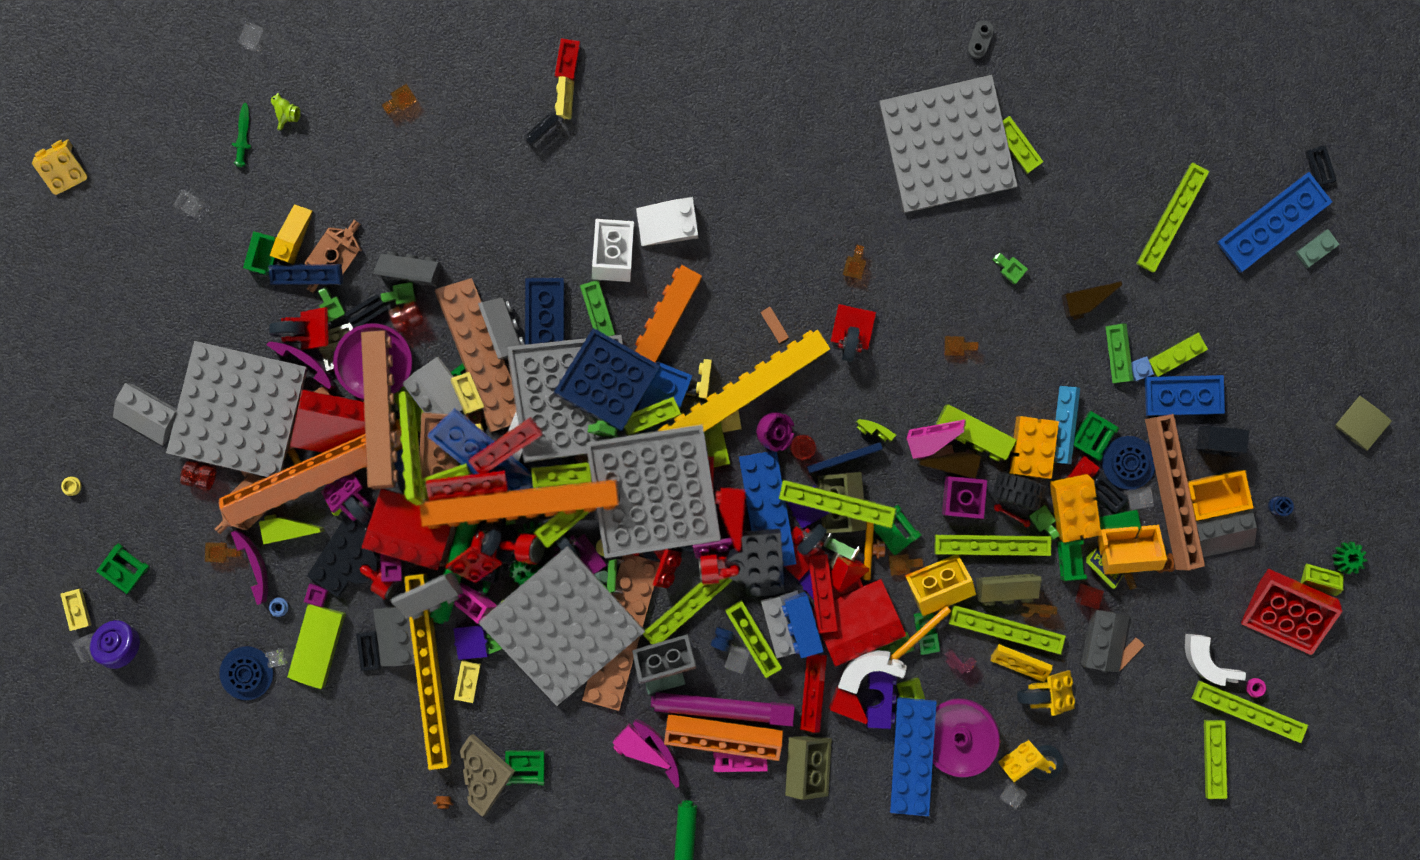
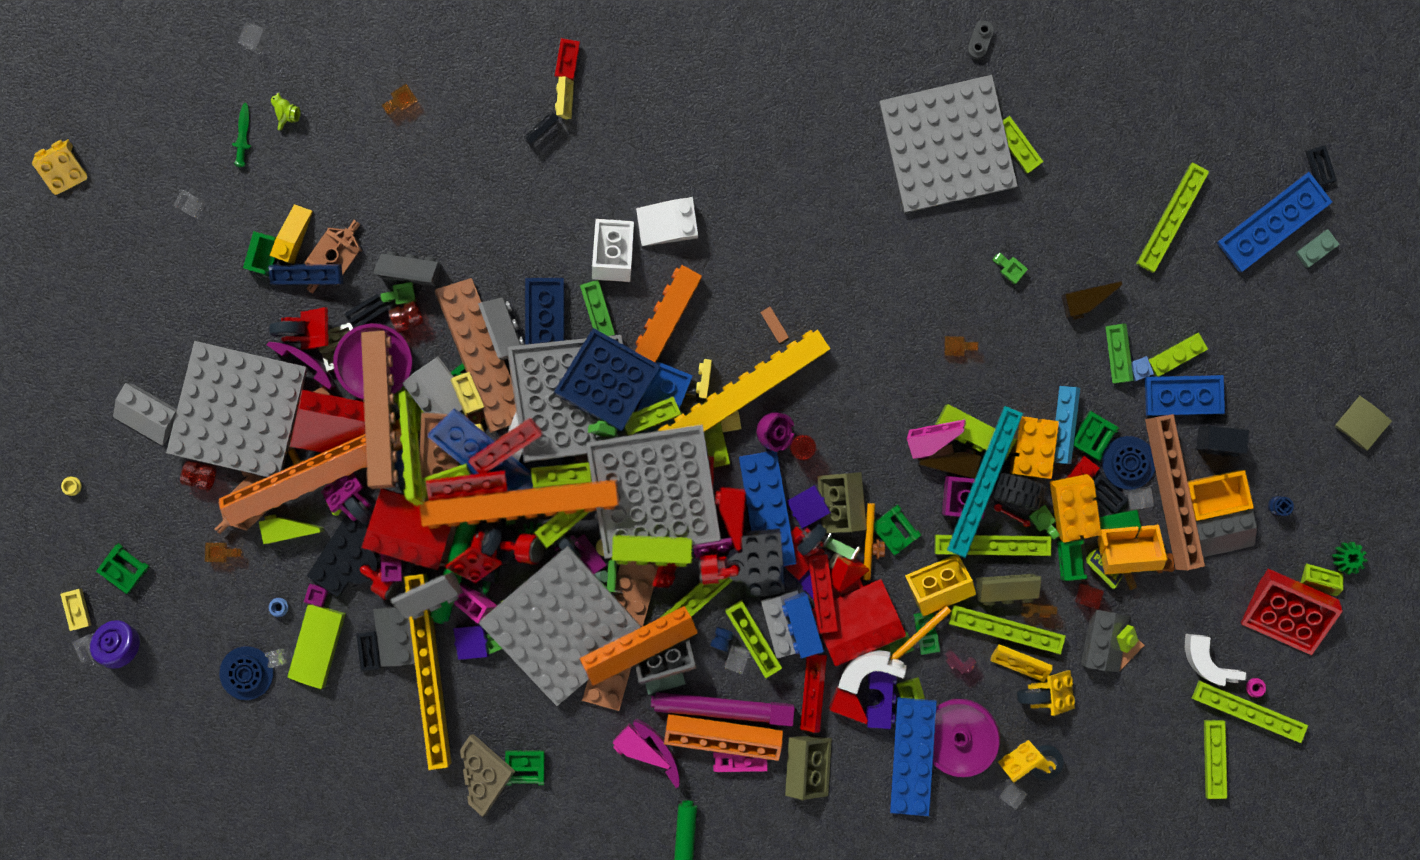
magenta slope [231,530,268,605] -> none
bright green plate [318,287,346,323] -> none
dark orange plate [433,796,454,809] -> none
light yellow plate [454,661,481,703] -> none
green gear [509,558,542,586] -> none
lime plate [779,480,897,528] -> none
dark blue tile [806,442,883,473] -> none
red plate [830,304,876,362] -> none
clear orange plate [842,245,866,280] -> none
lime slope [855,419,896,441] -> none
clear orange plate [888,554,923,576] -> none
none -> orange brick [579,606,697,686]
none -> lime brick [612,535,692,567]
none -> teal tile [947,406,1023,558]
none -> lime plate [1116,625,1139,653]

